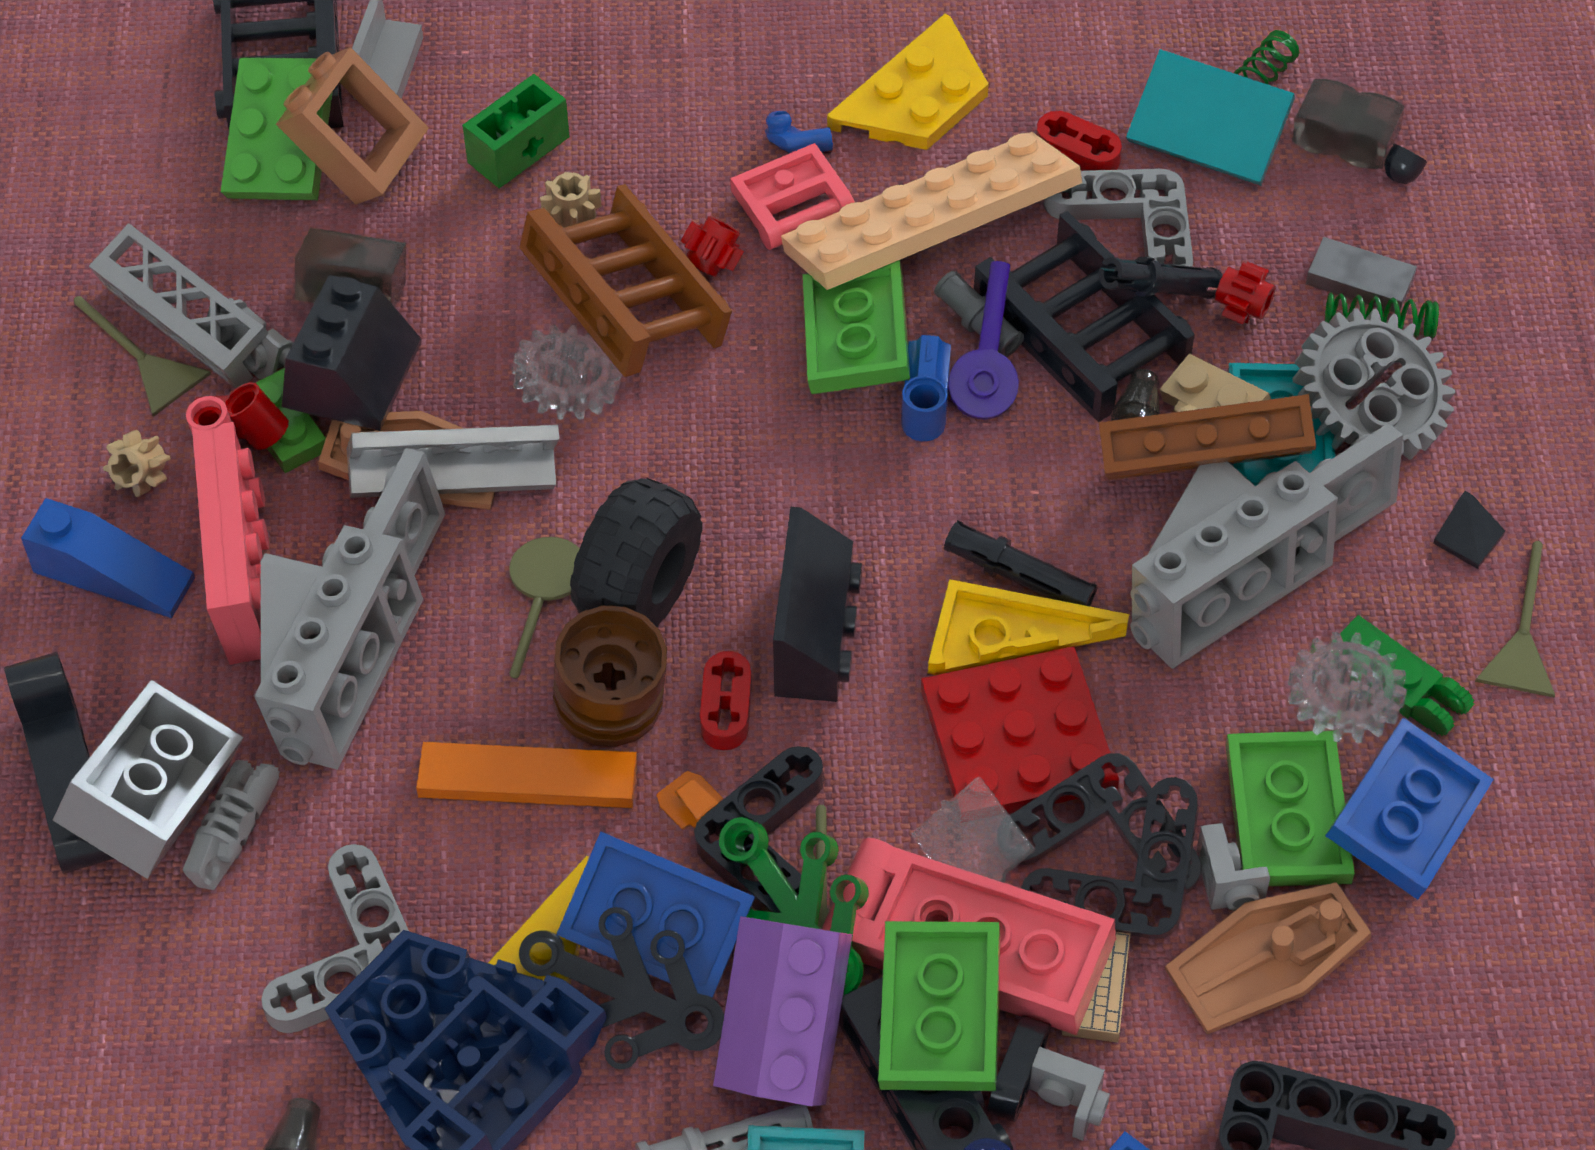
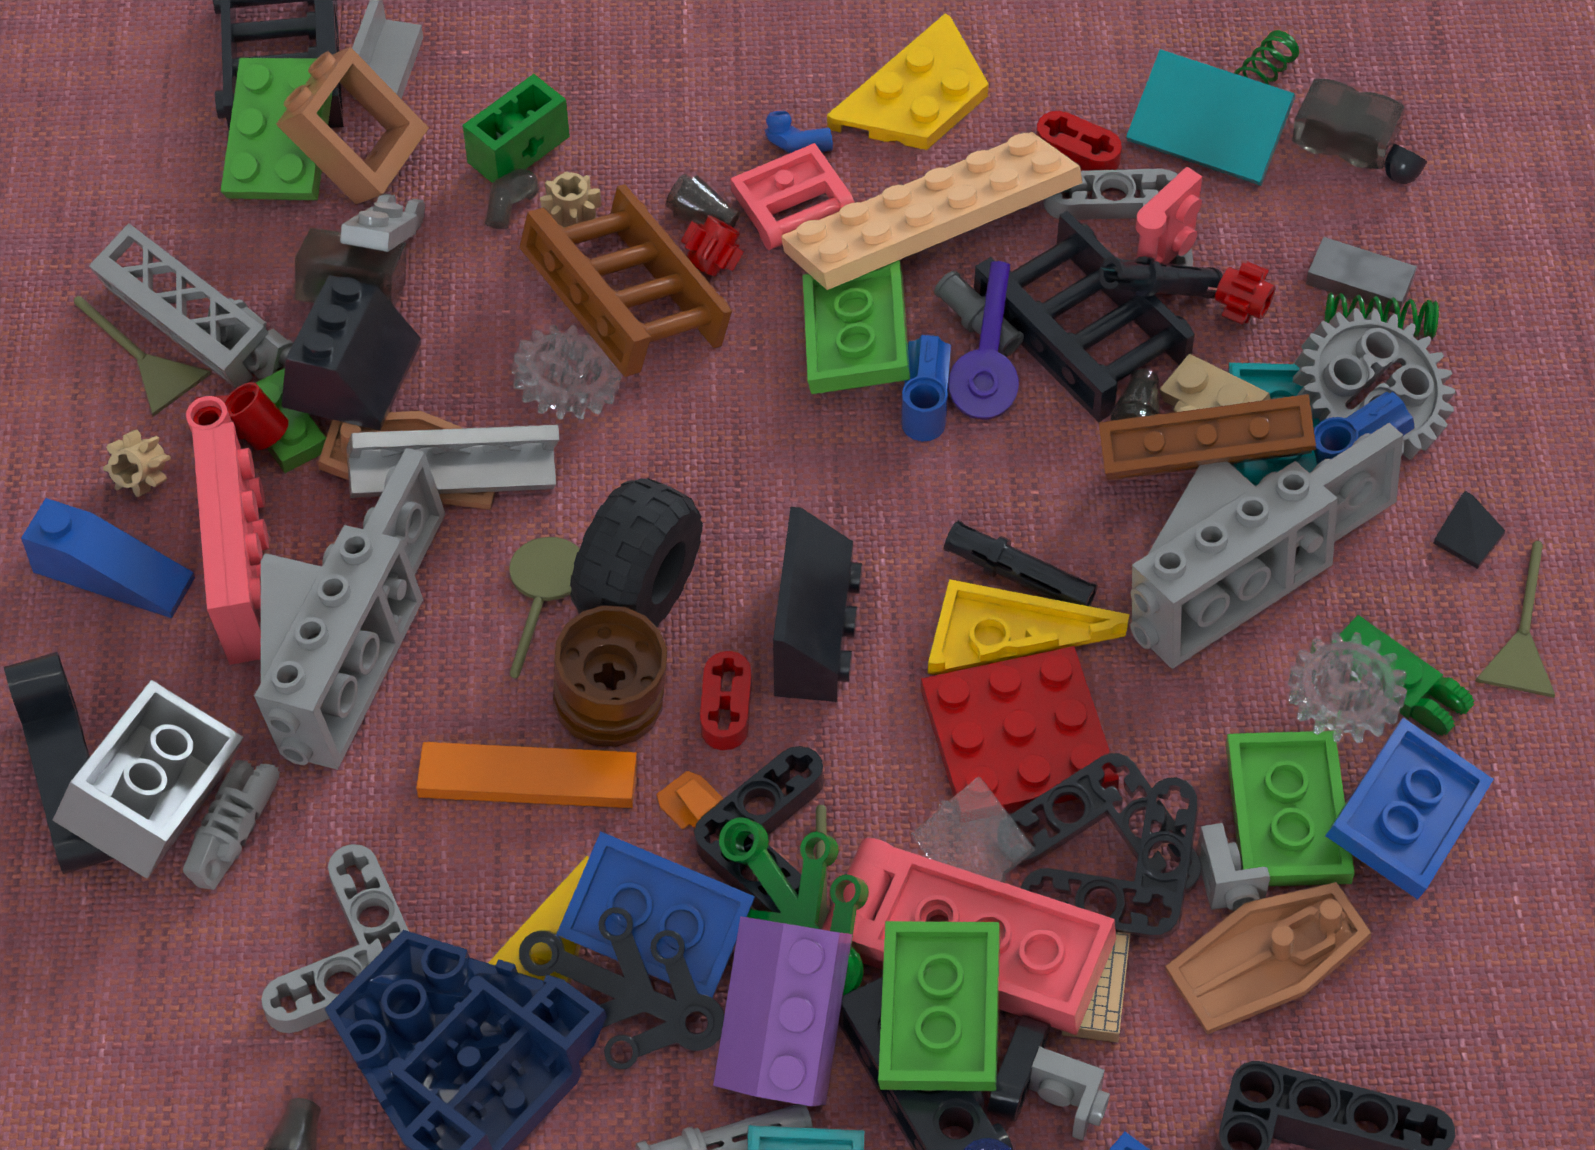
none -> light grey hinge [340,193,425,252]
none -> clear smoke arm [485,169,539,229]
none -> clear smoke cone [665,173,741,228]
none -> coral plate [1135,167,1202,264]
none -> blue piece [1314,392,1415,465]

